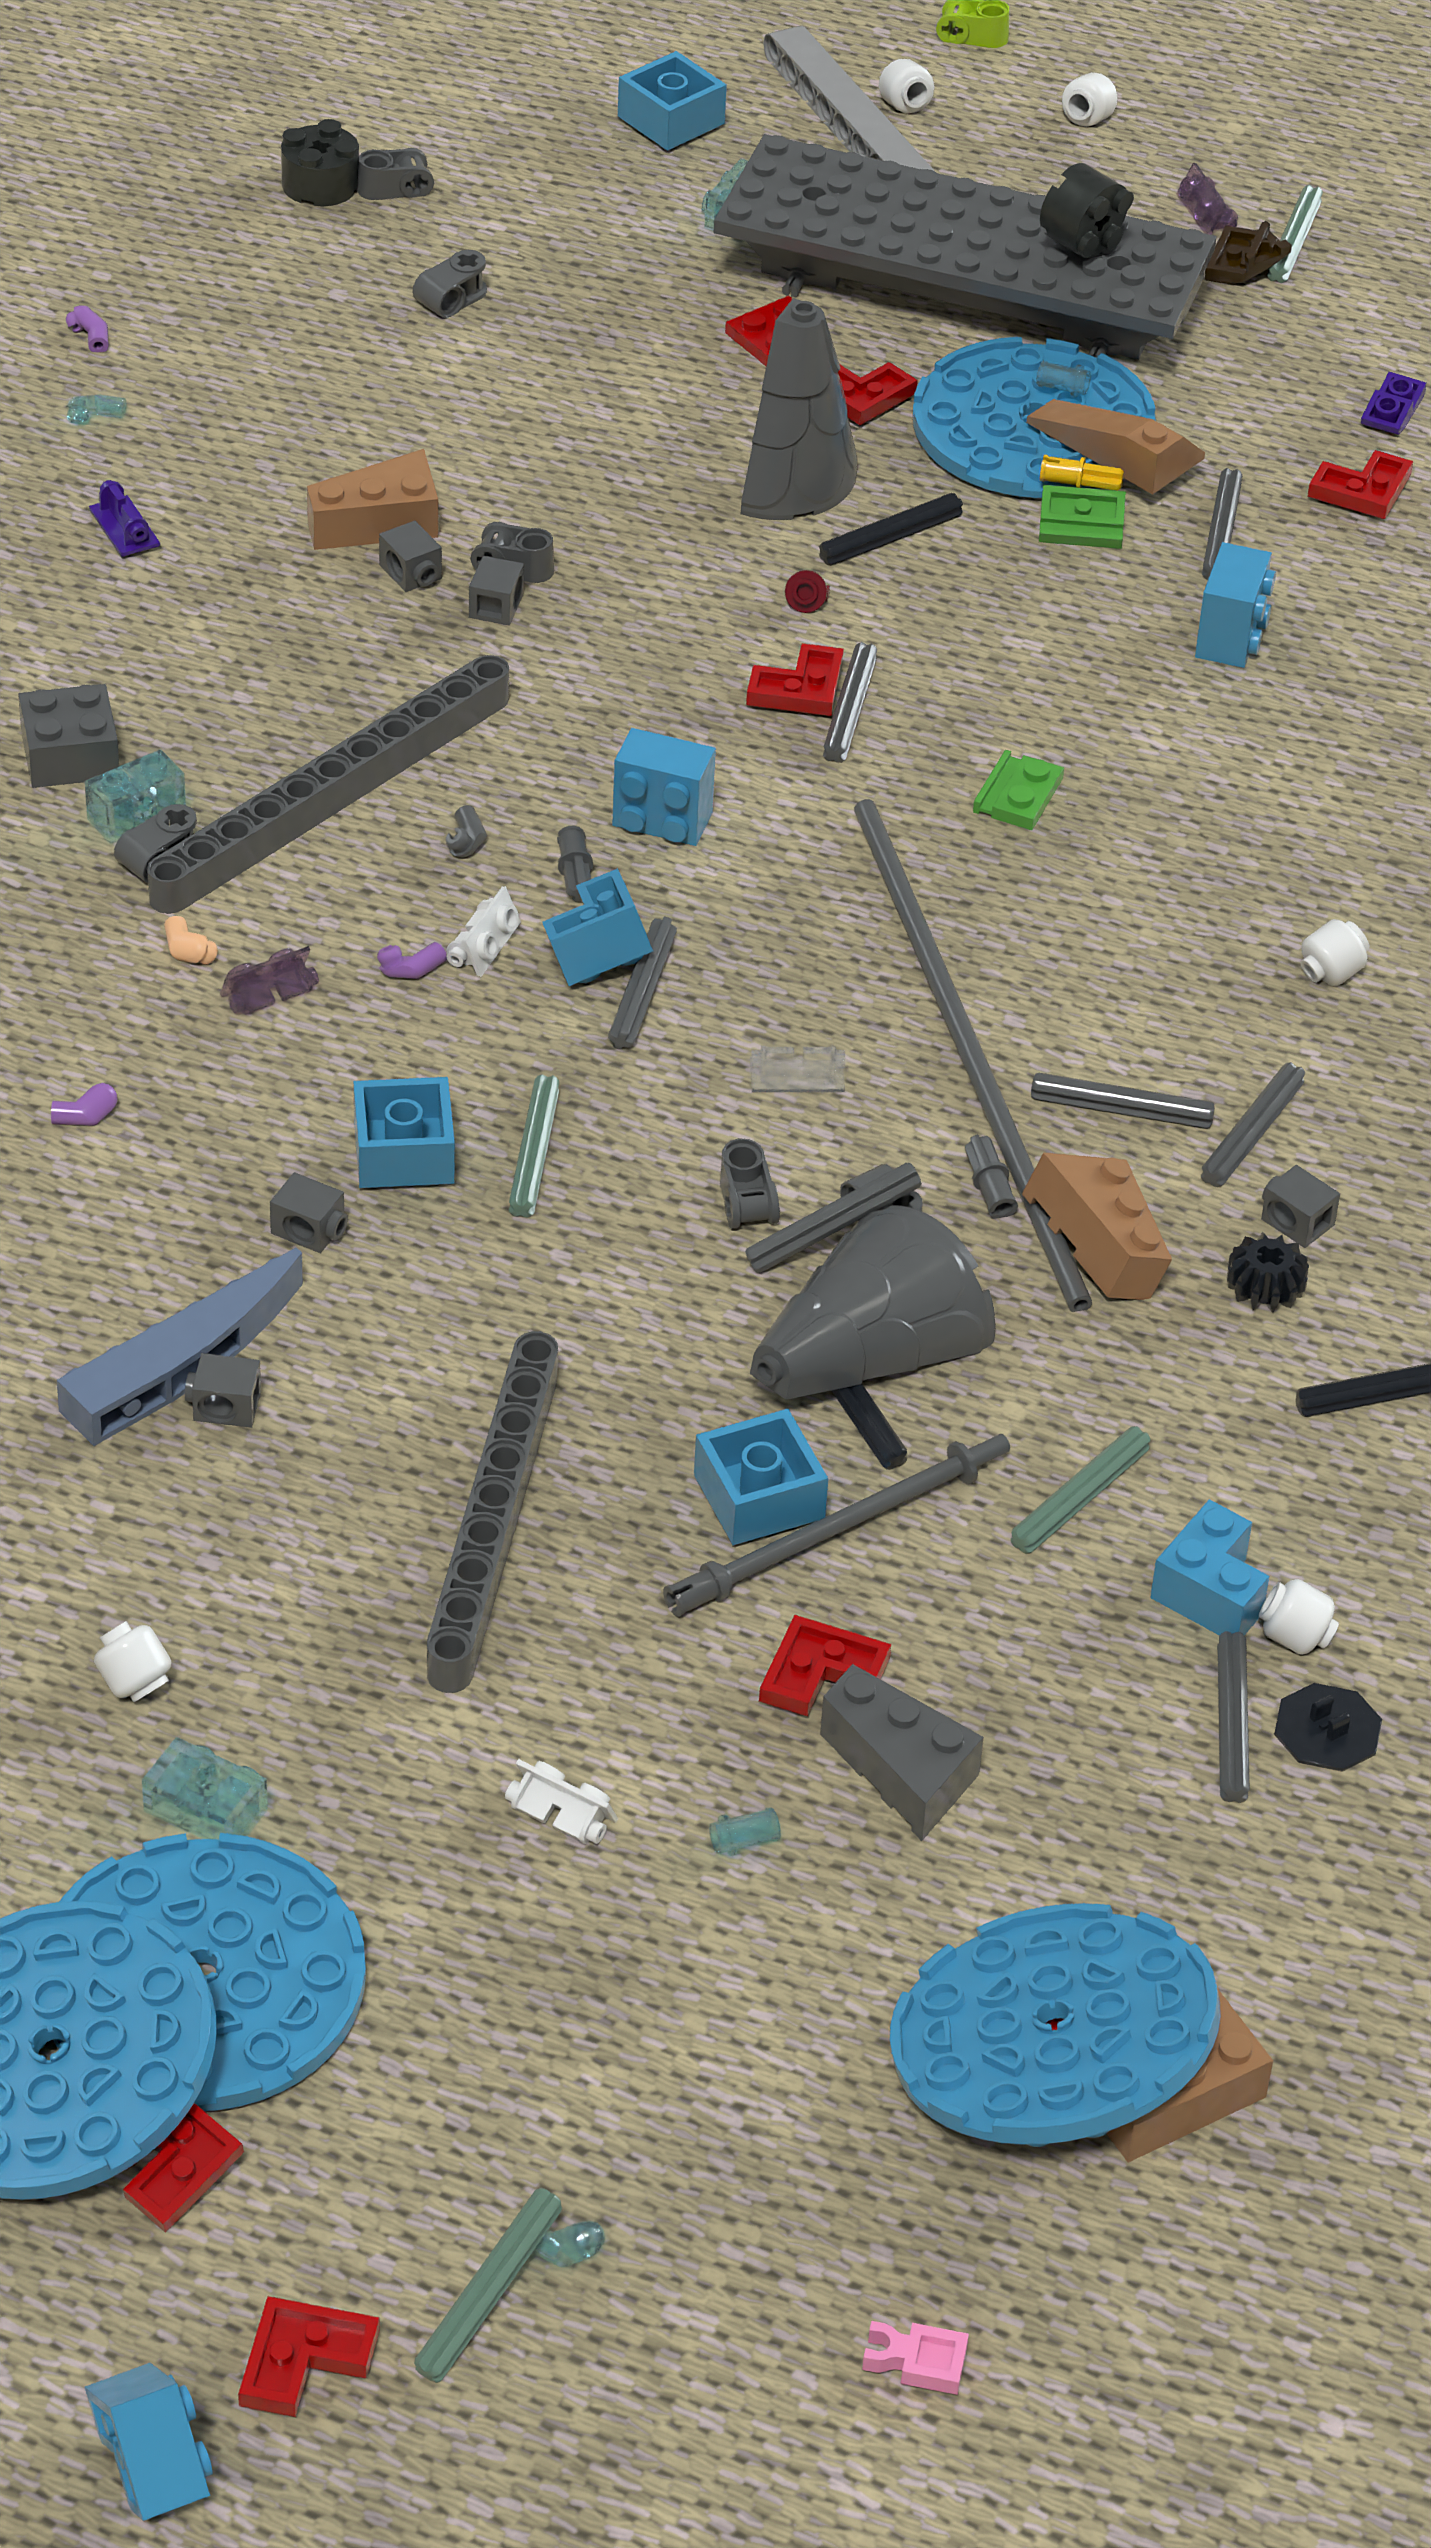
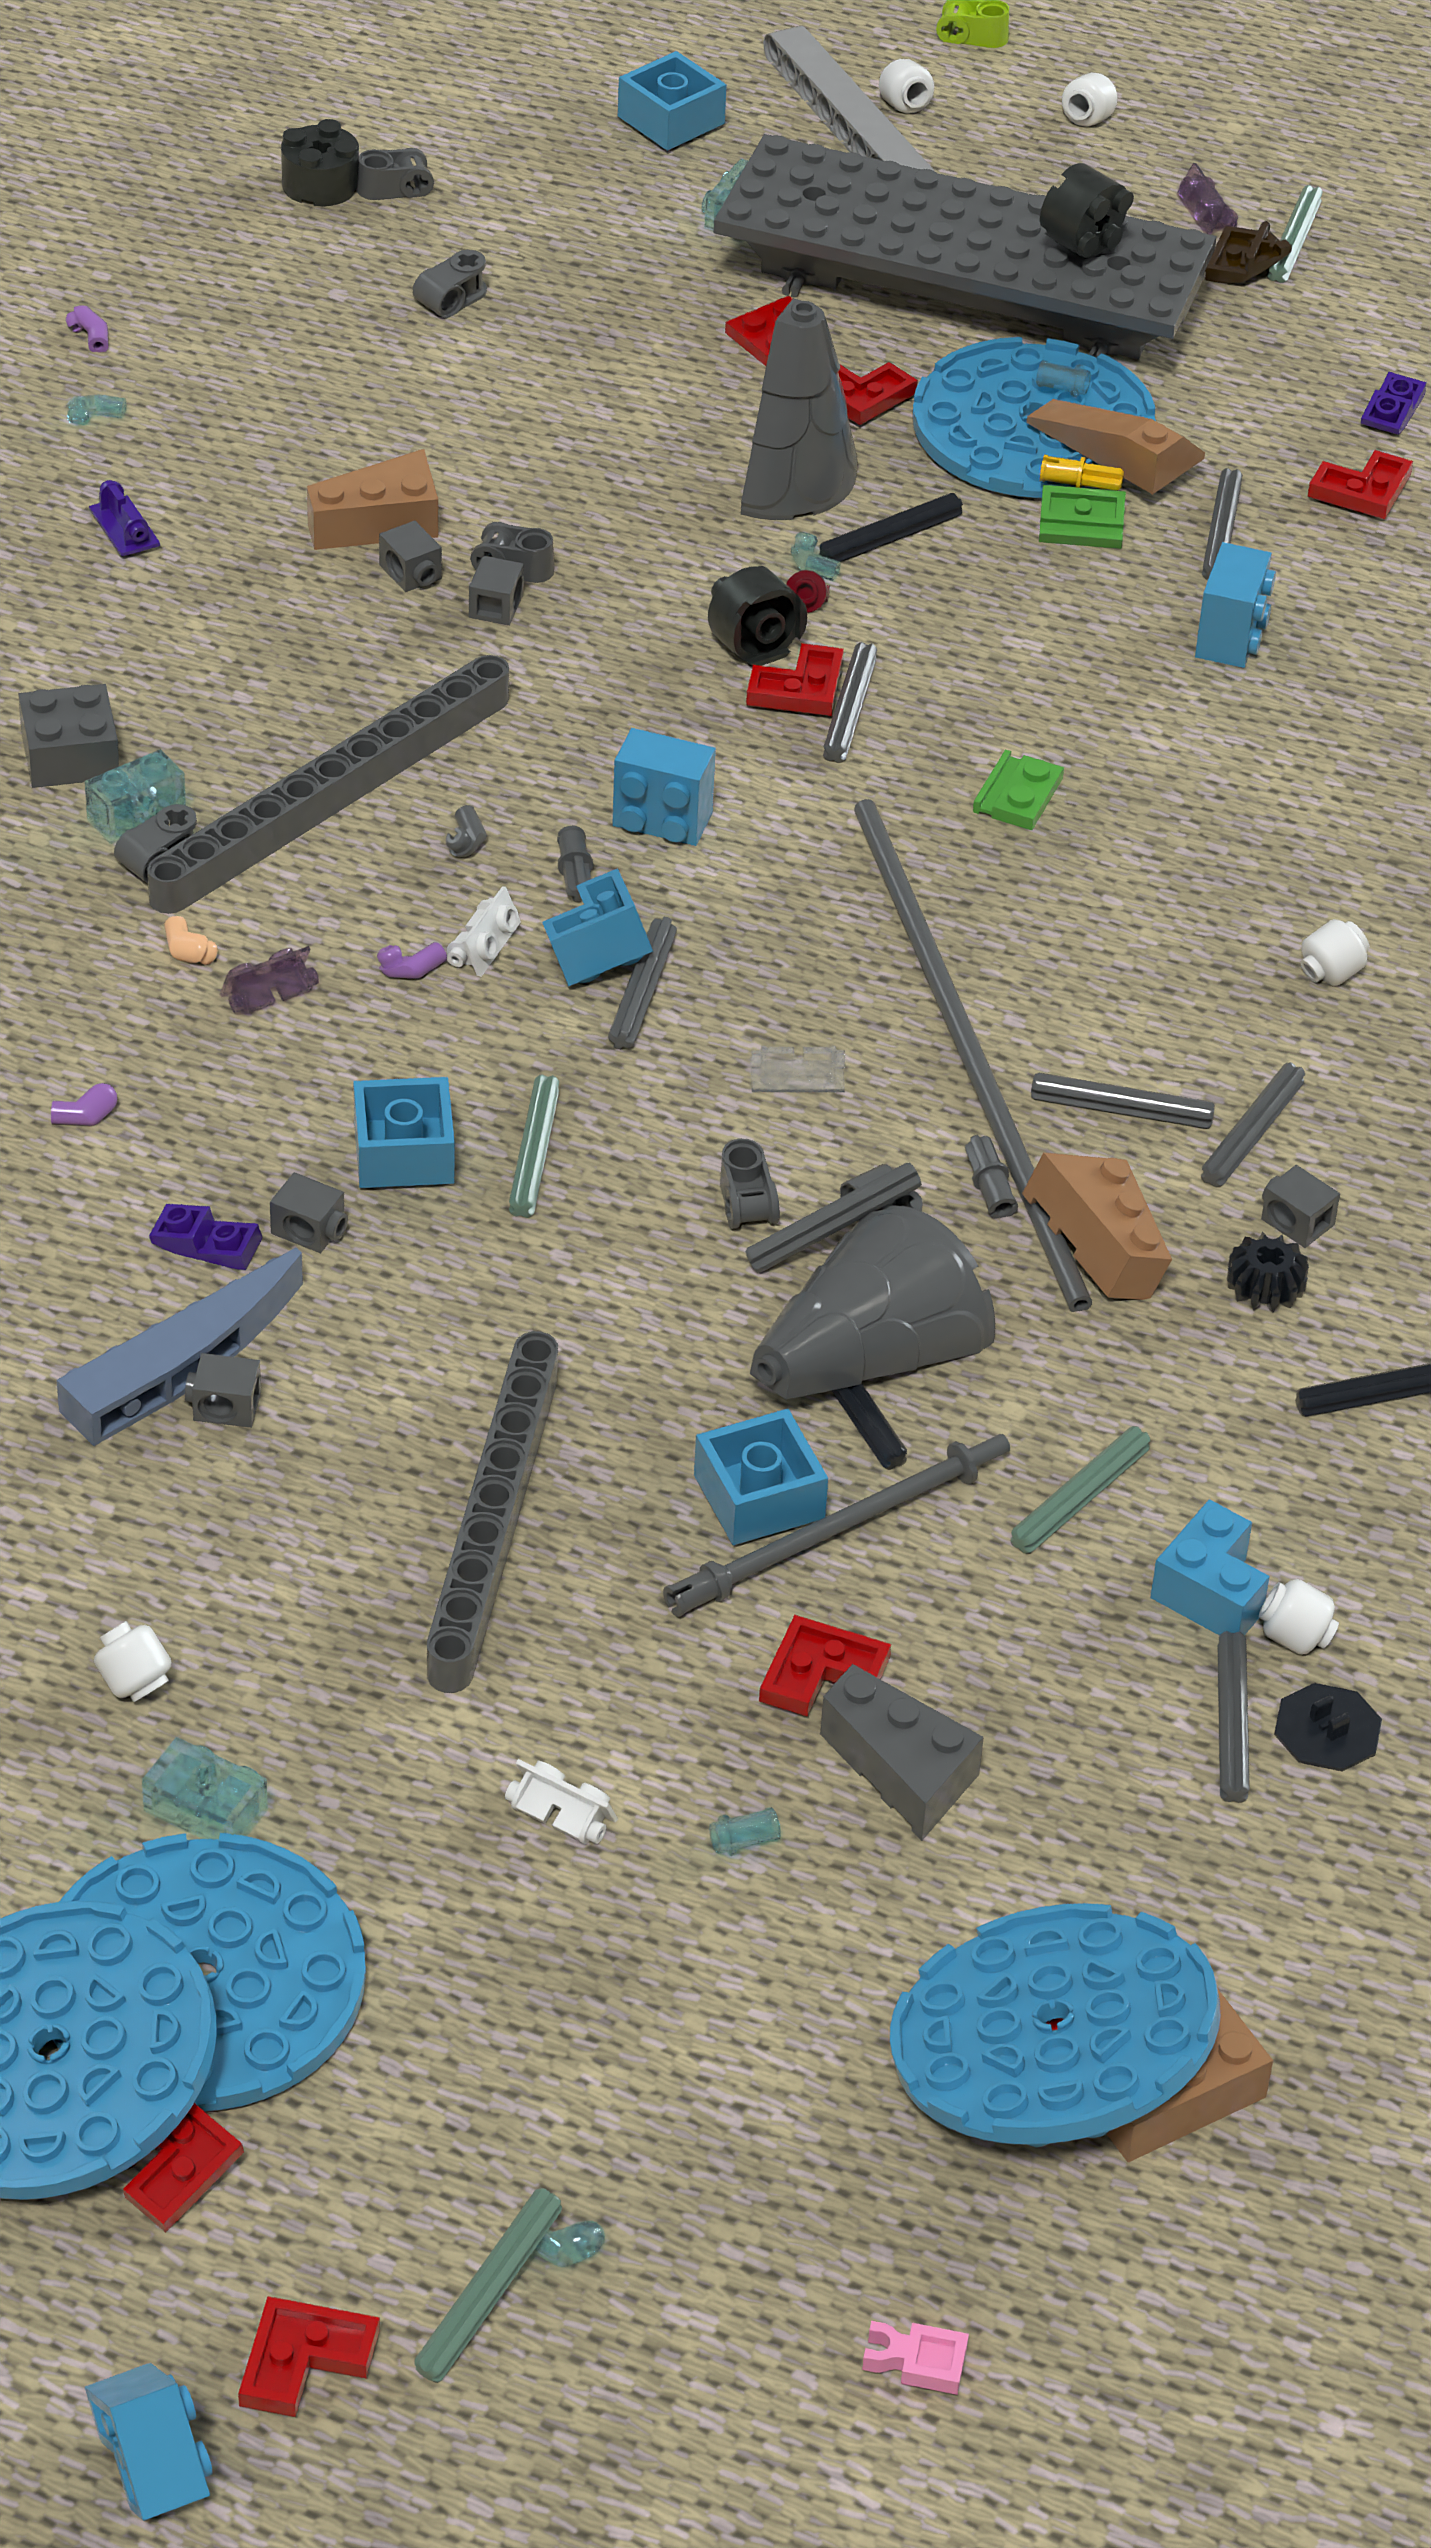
none -> dark purple slope [149,1204,263,1270]
none -> pearl dark grey brick [708,566,808,666]
none -> clear light blue arm [790,532,841,581]

